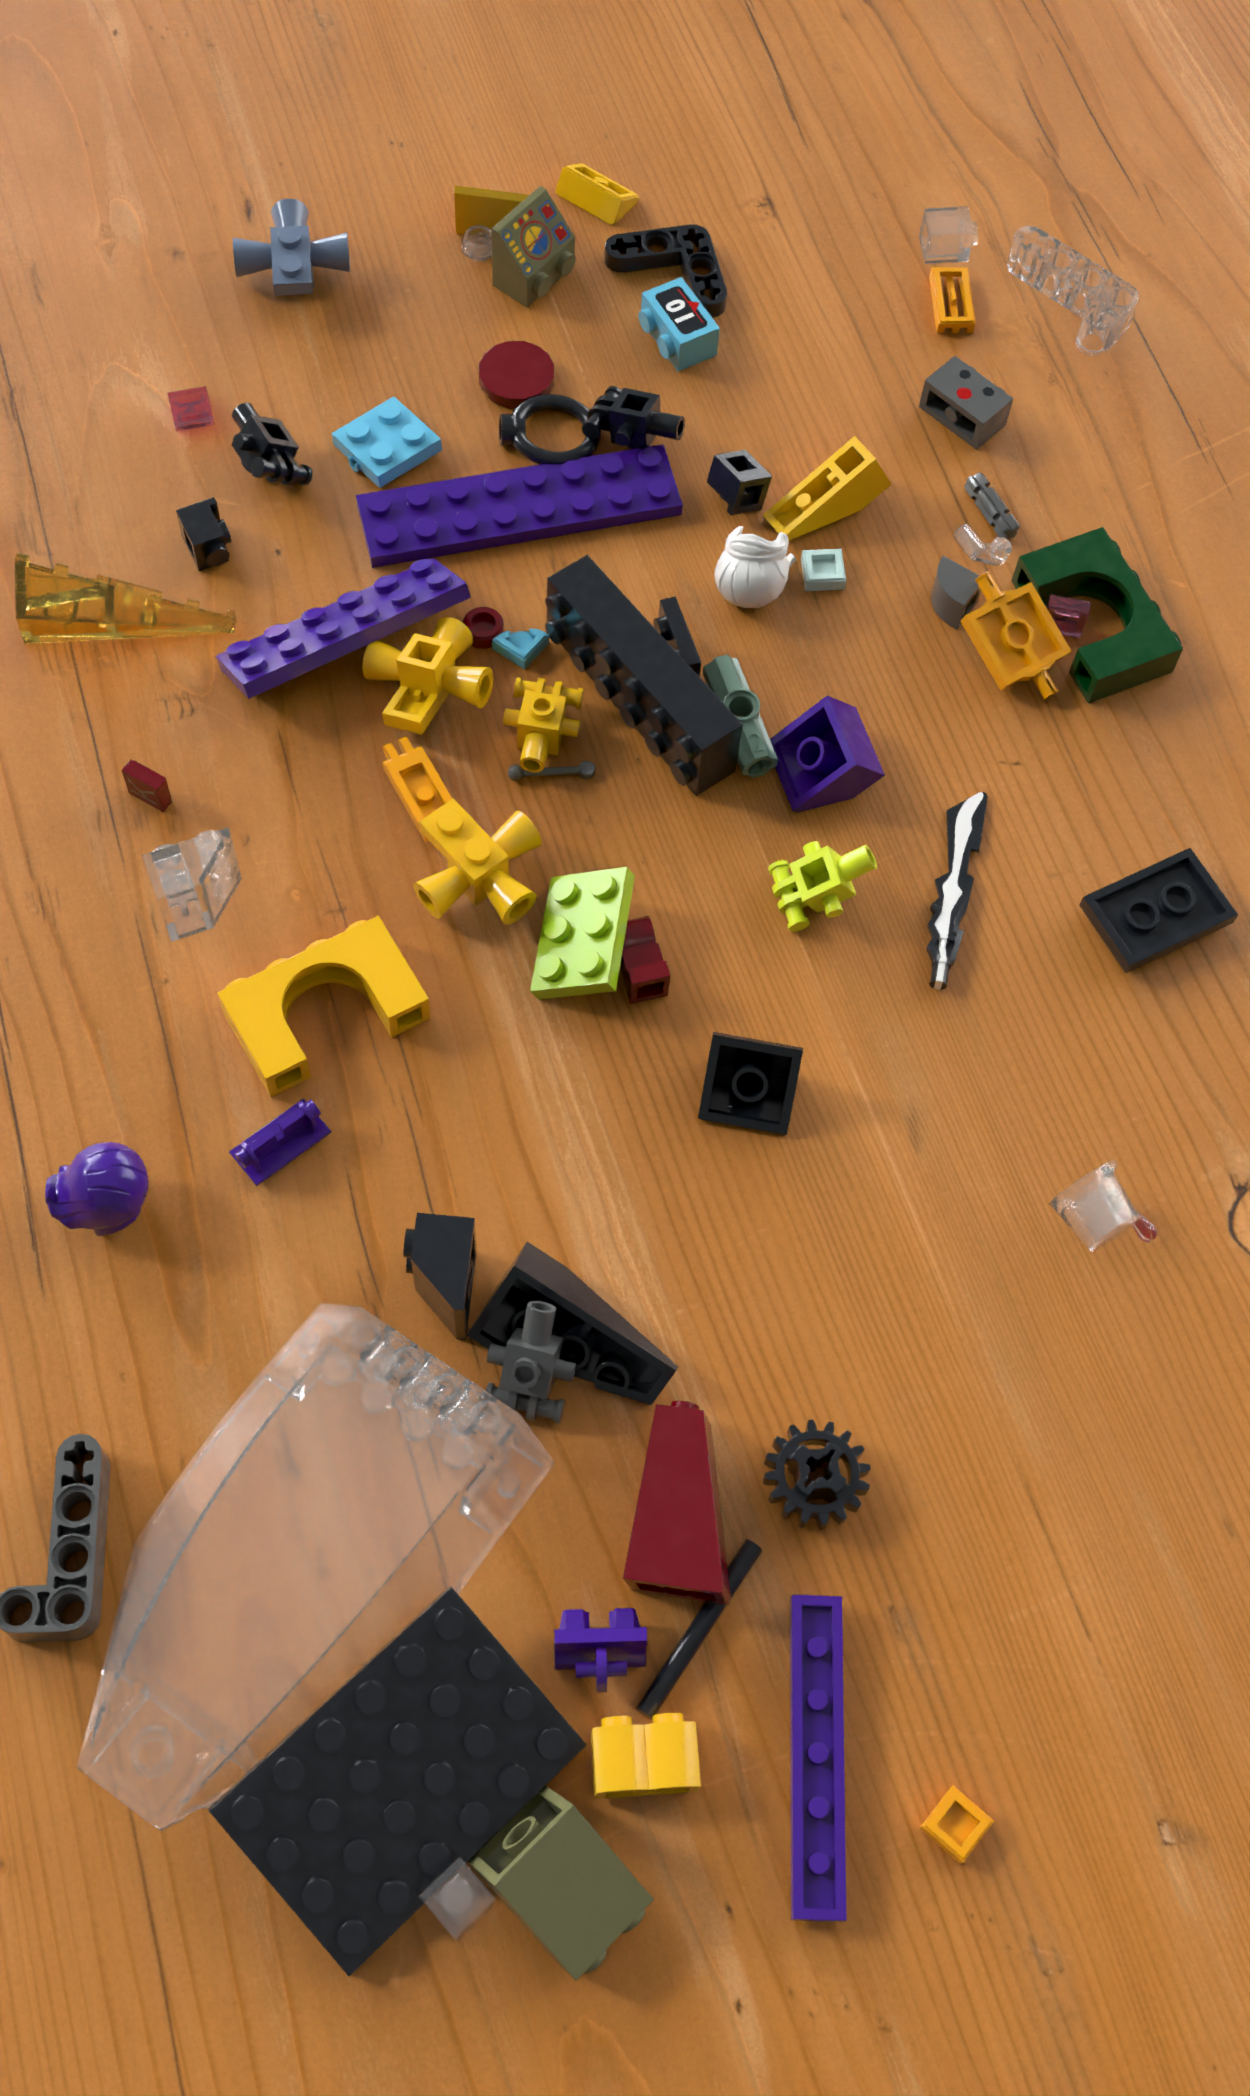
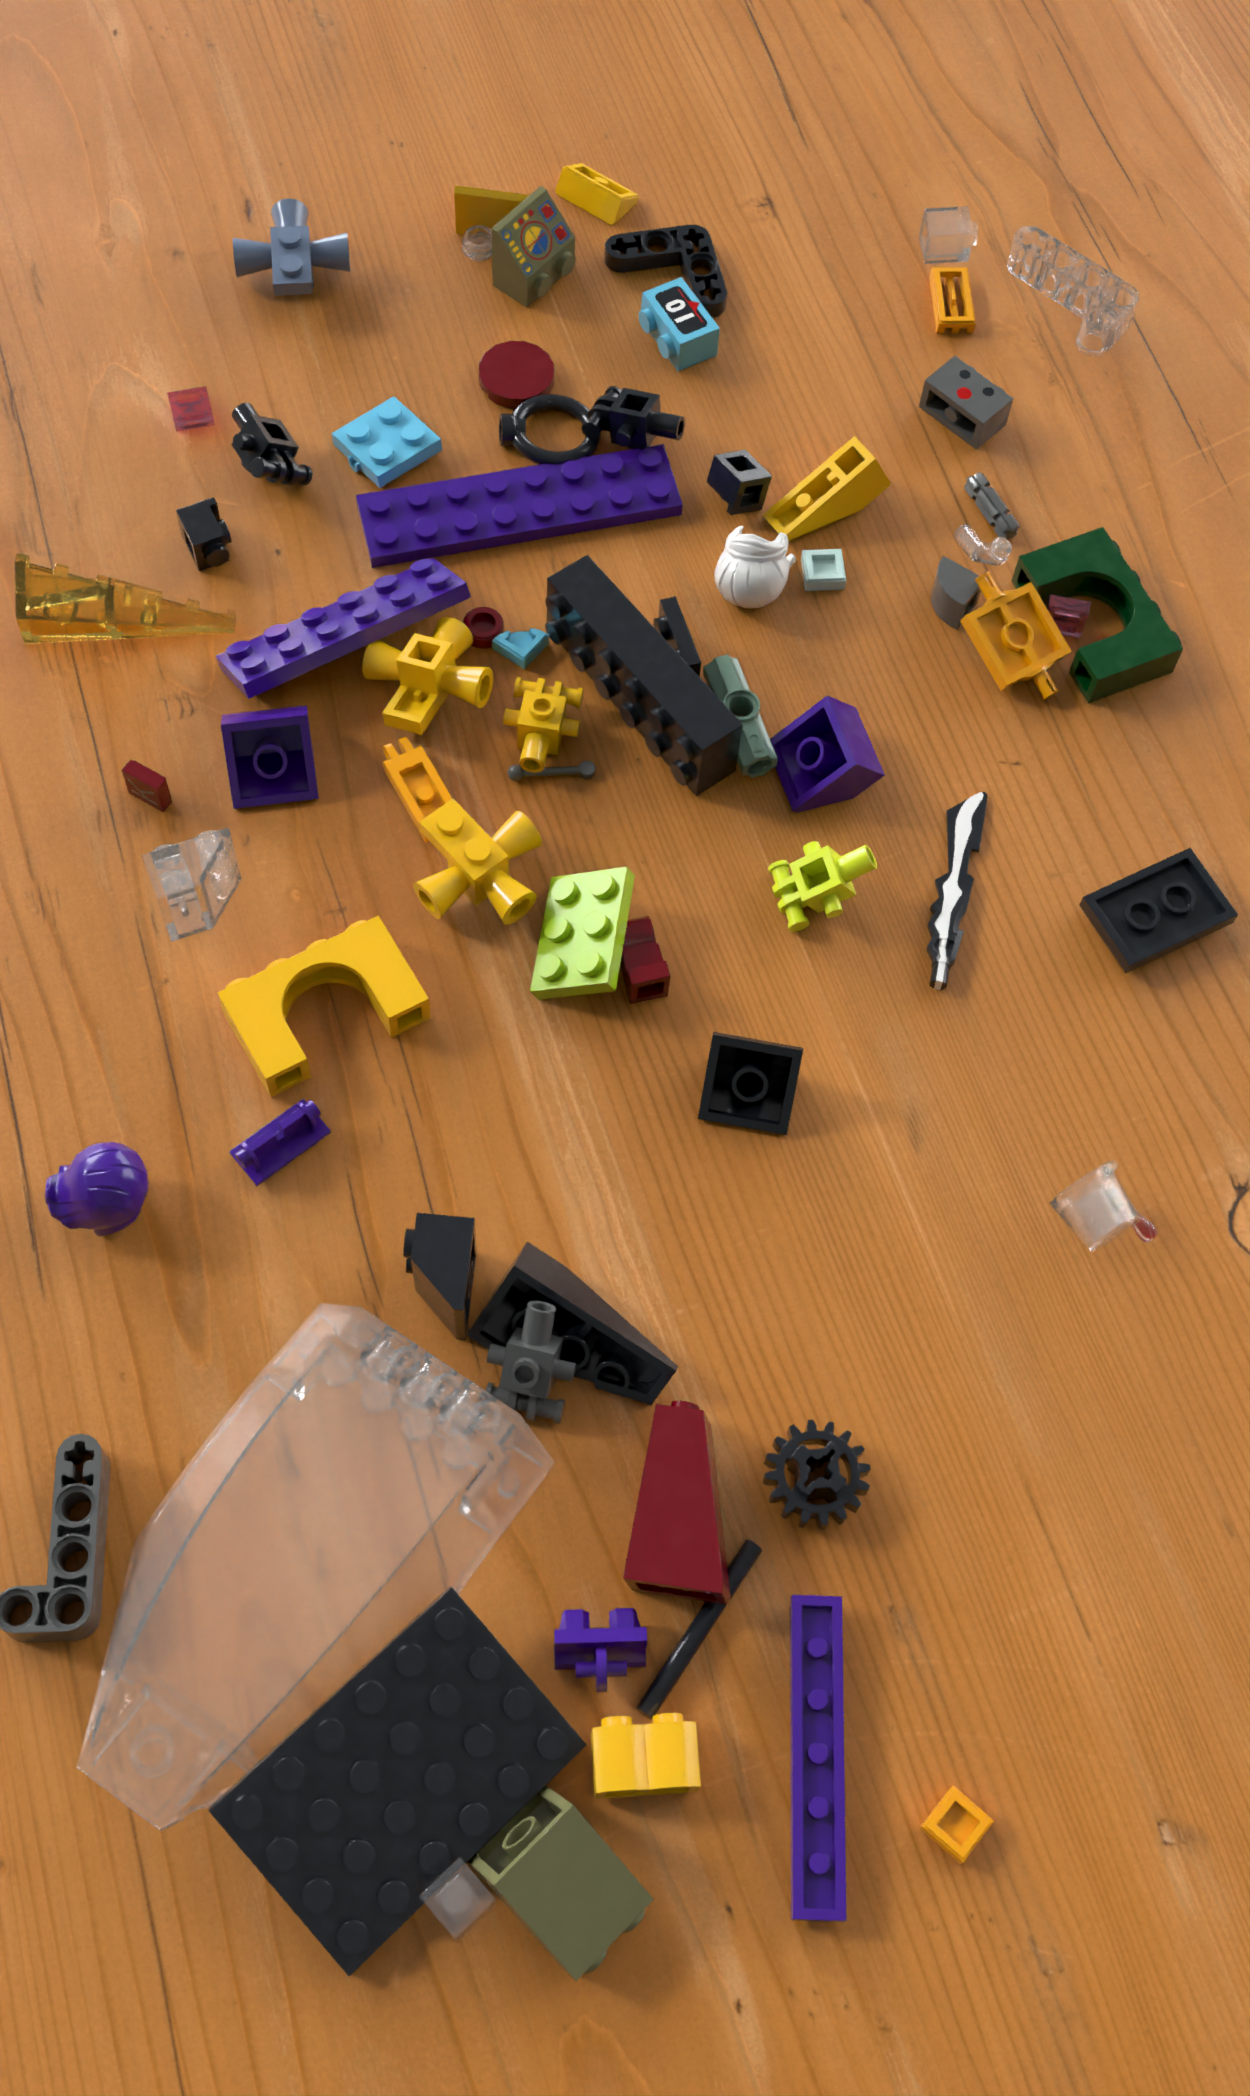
none -> dark purple slope [221,705,319,809]

